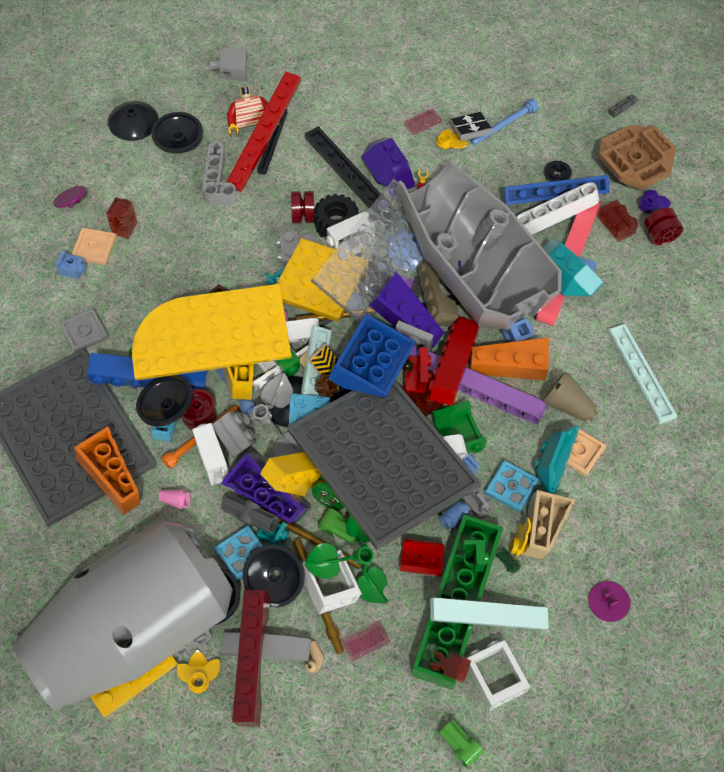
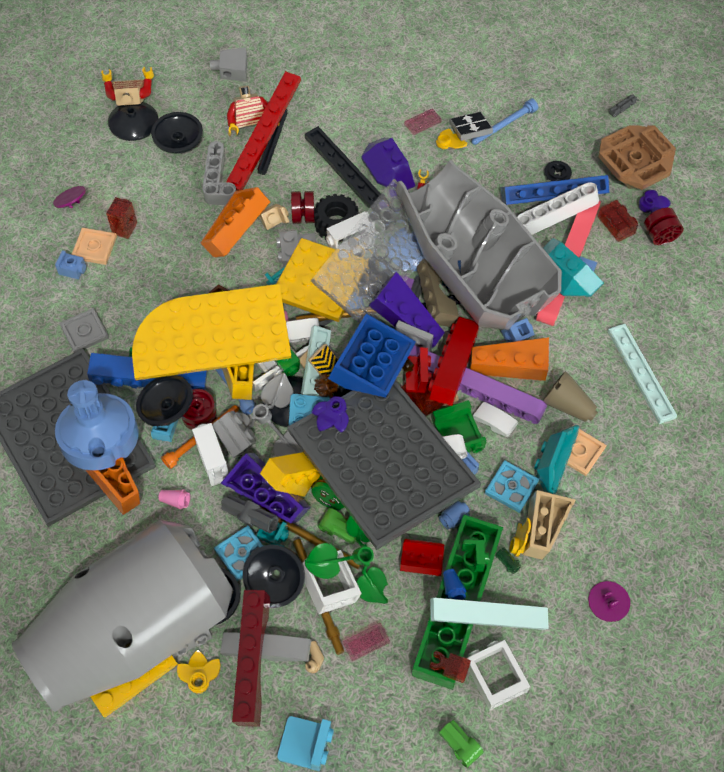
light grey hinge [463,488,496,518] -> none
none -> medium blue piece [55,380,139,470]
none -> torso [101,67,154,106]
none -> orange wedge [201,187,270,257]
none -> tan bracket [259,204,289,230]
none -> medium azure bracket [277,716,334,772]
none -> dark purple plate [312,397,349,433]
none -> blue cone [443,569,466,600]
none -> white slope [473,402,518,437]

